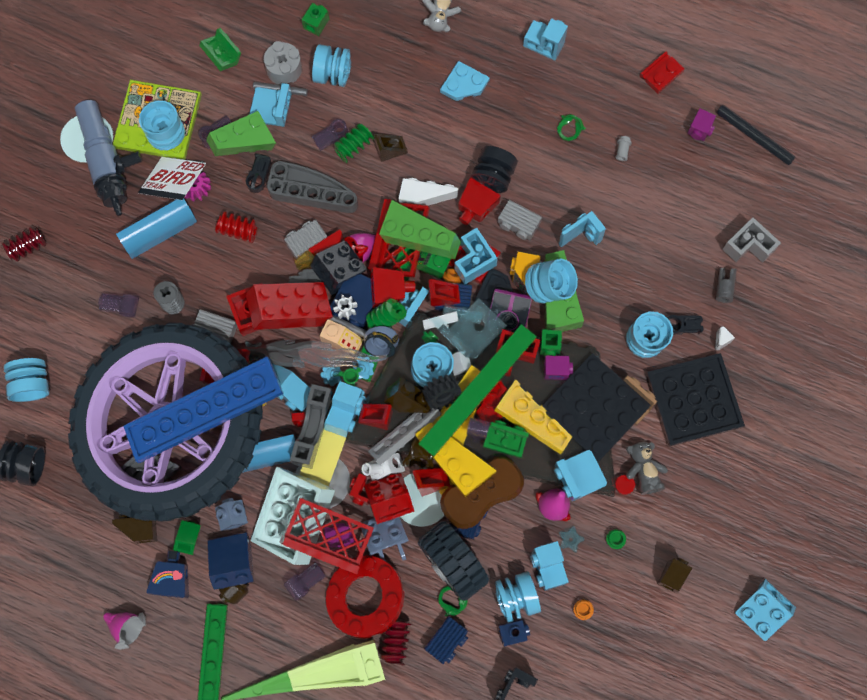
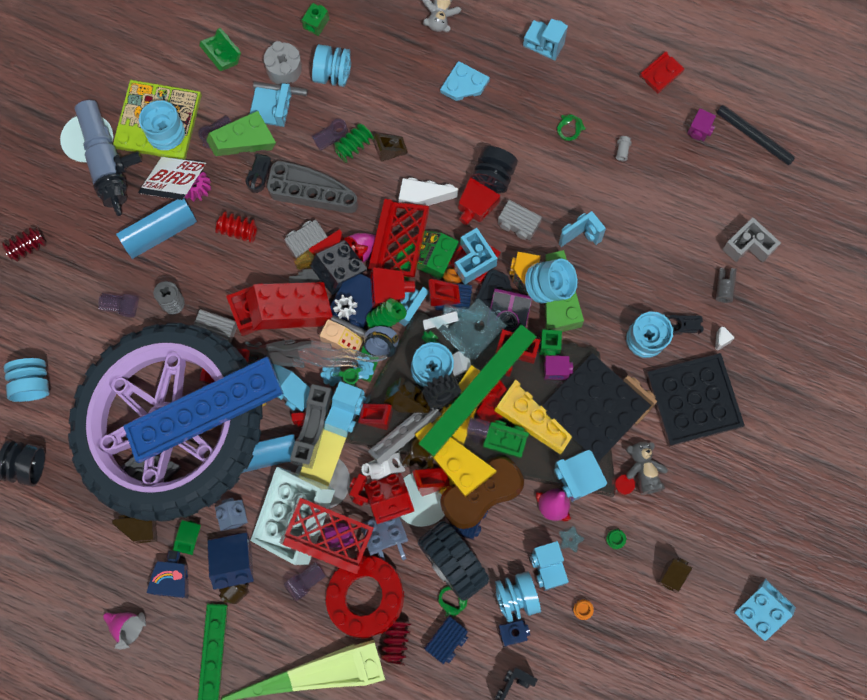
bright green wedge [380,200,461,259] -> none

